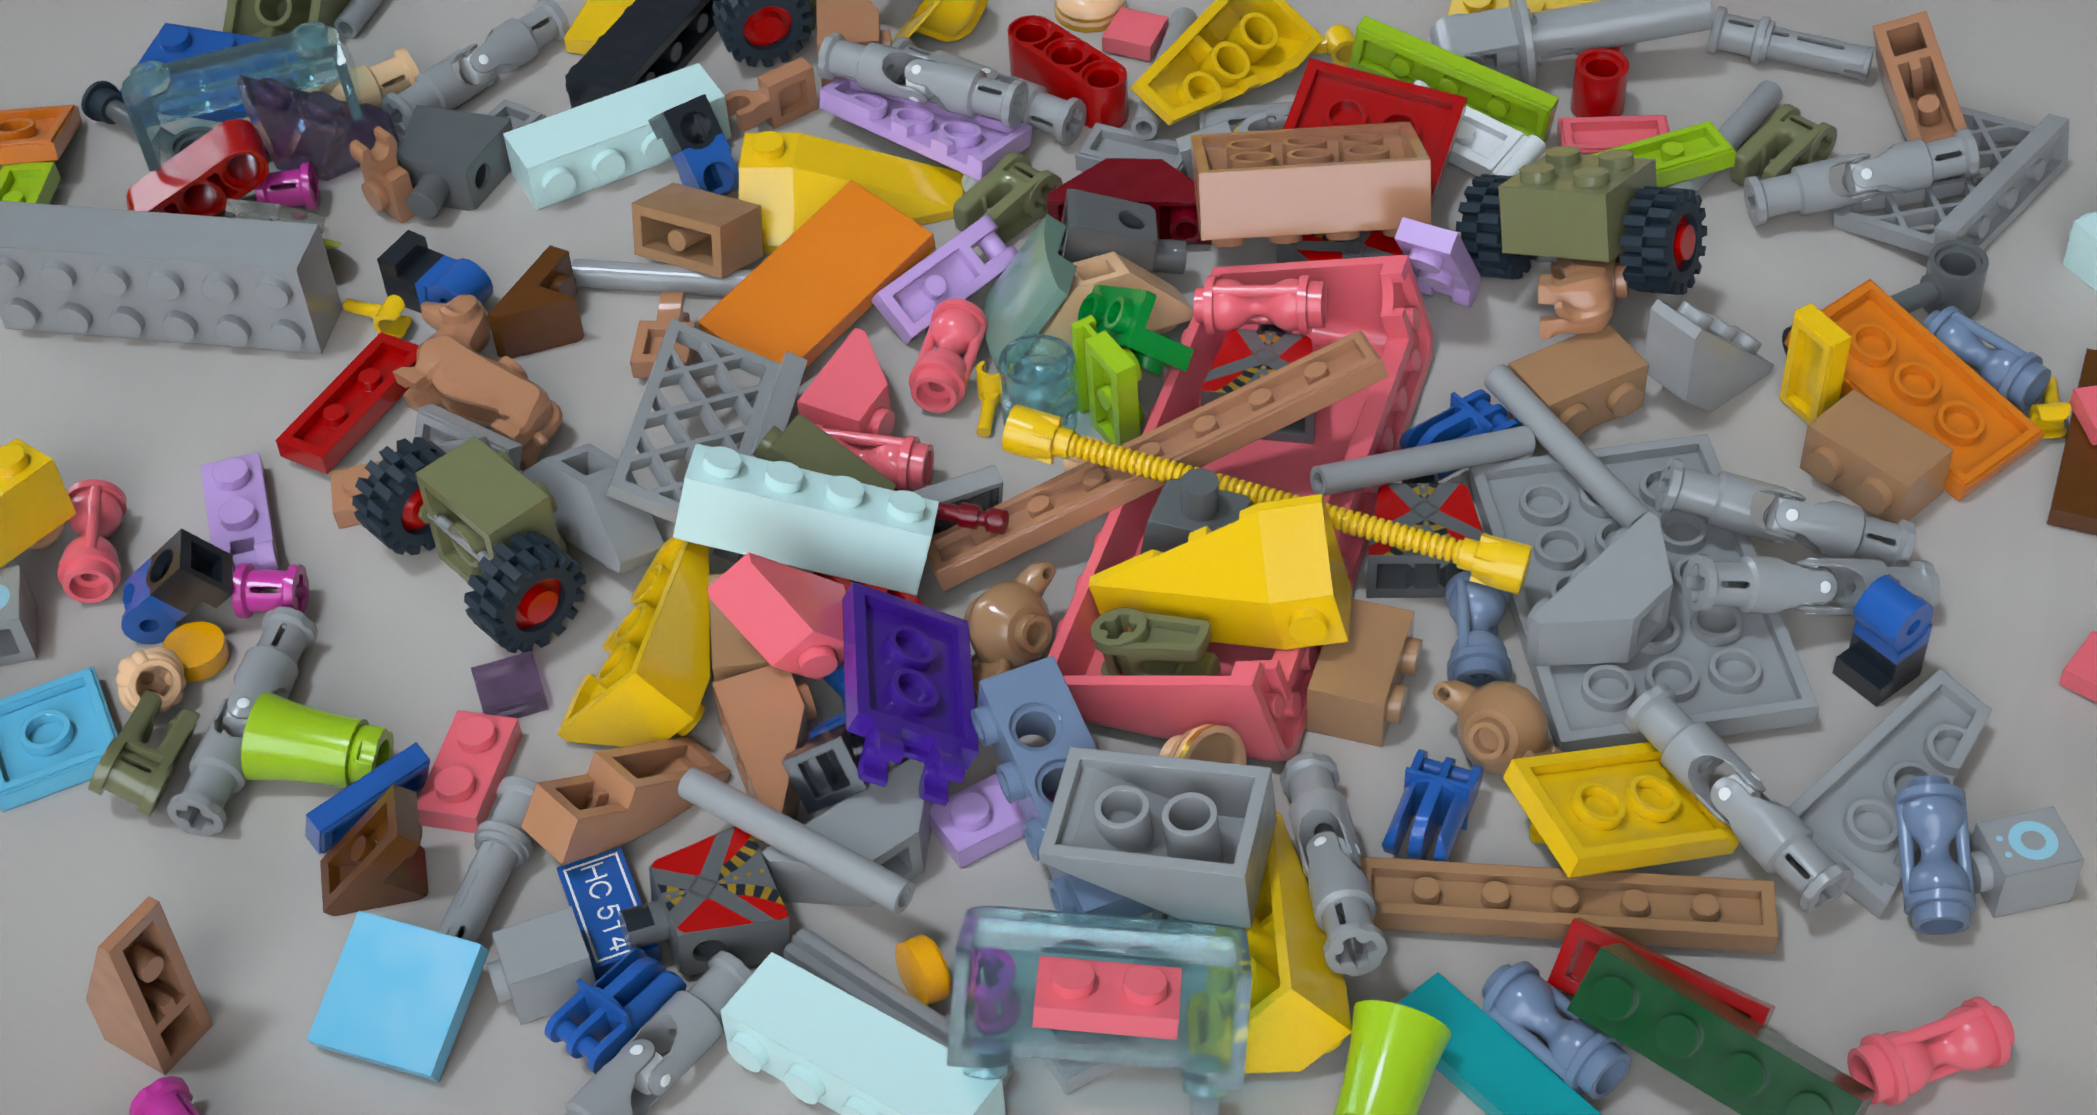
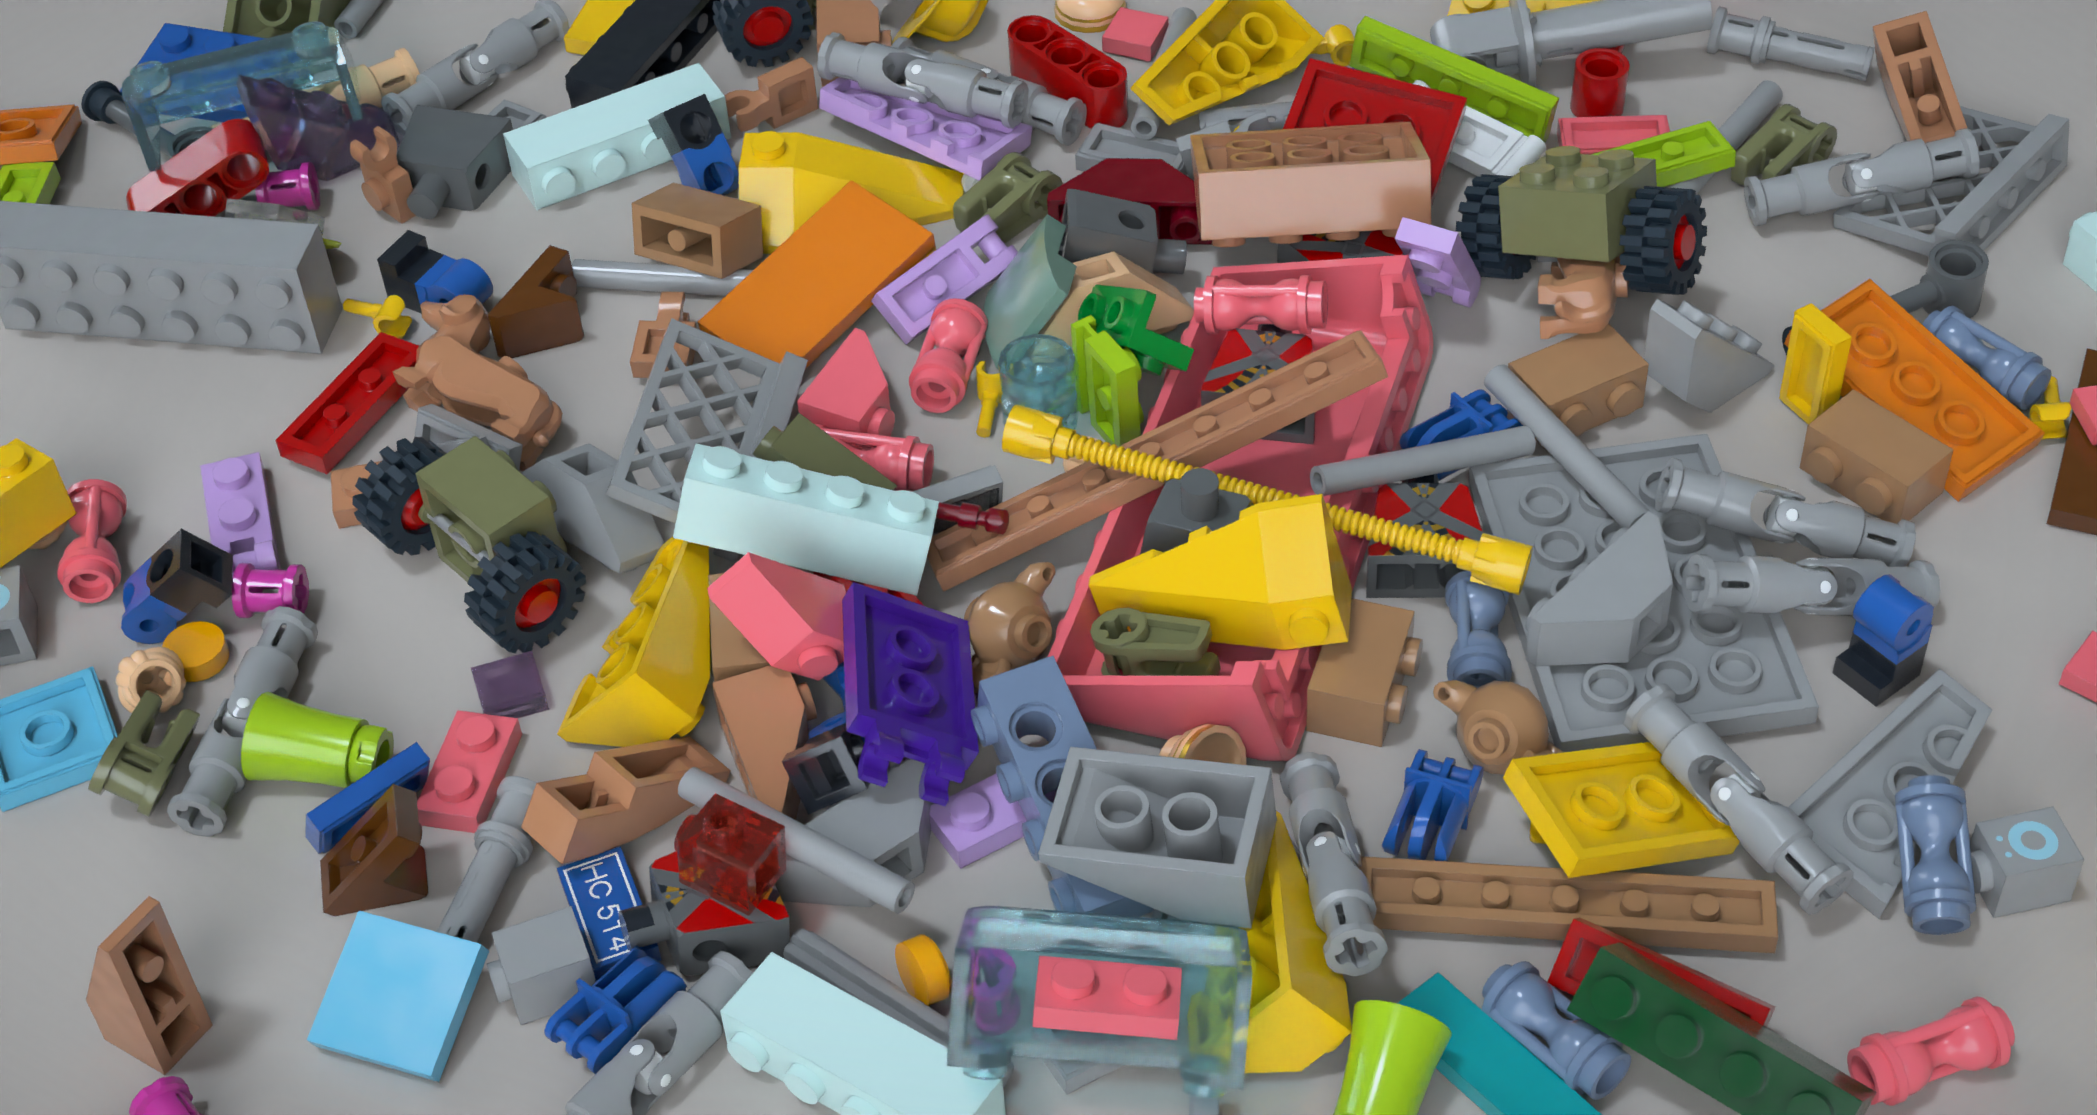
none -> clear red brick [674,793,786,916]

